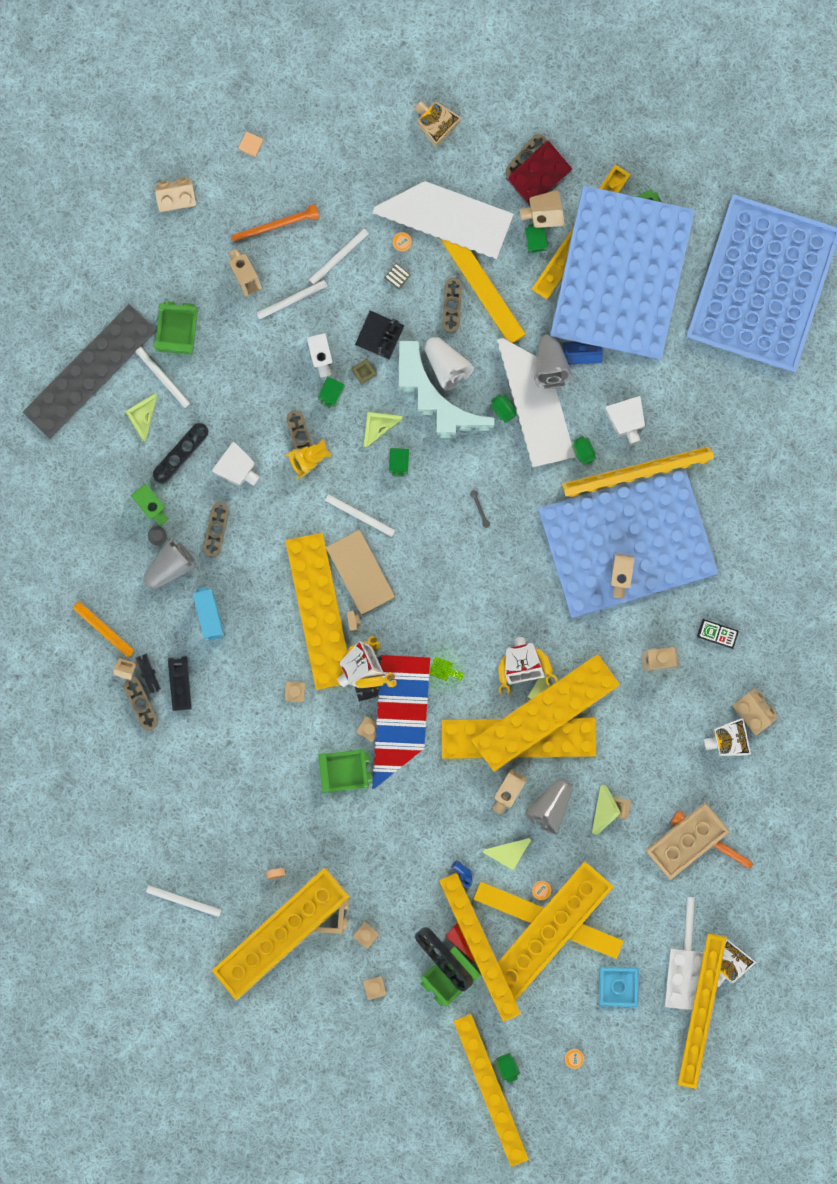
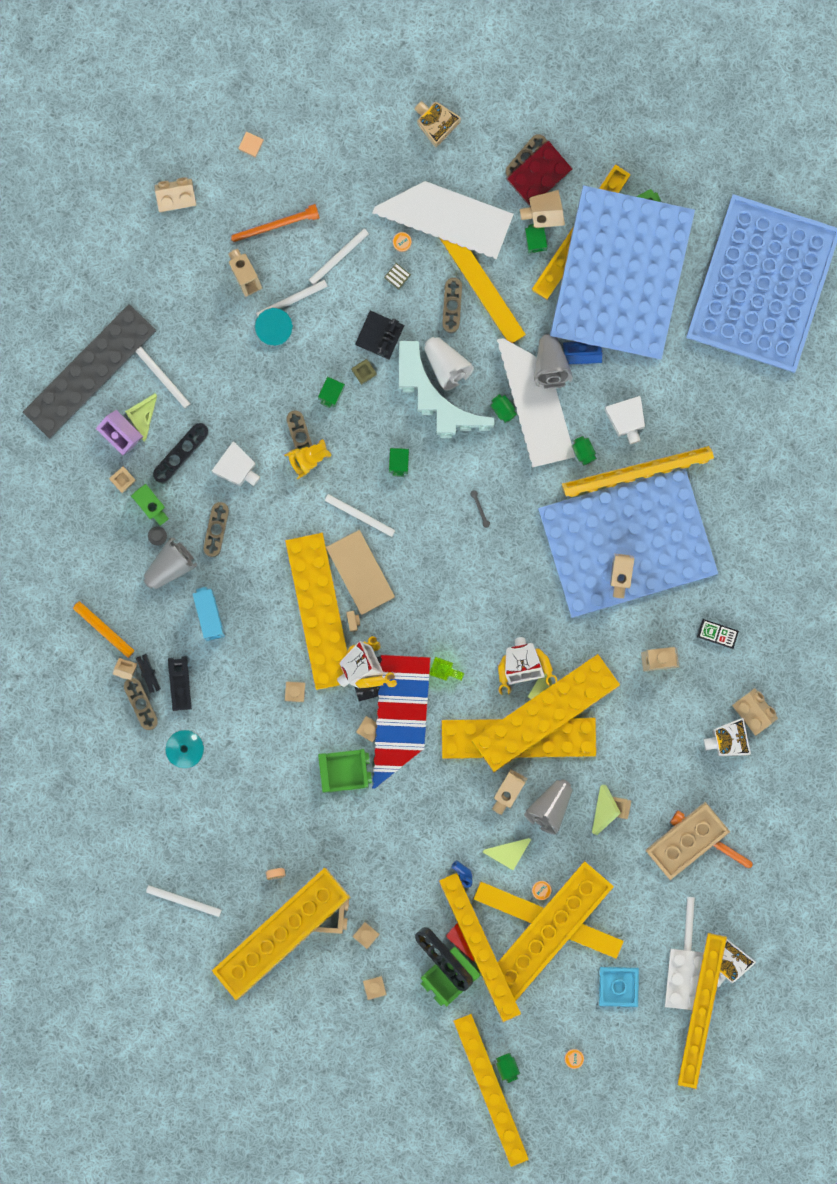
bright green panel [154,301,198,355] -> none
white torso [307,333,332,378] -> none
yellowish green tile [363,412,403,448] -> none
none -> lavender brick [96,410,143,455]
none -> tan plate [109,466,136,494]
none -> teal dish [165,730,204,768]
none -> teal tile [254,308,293,346]

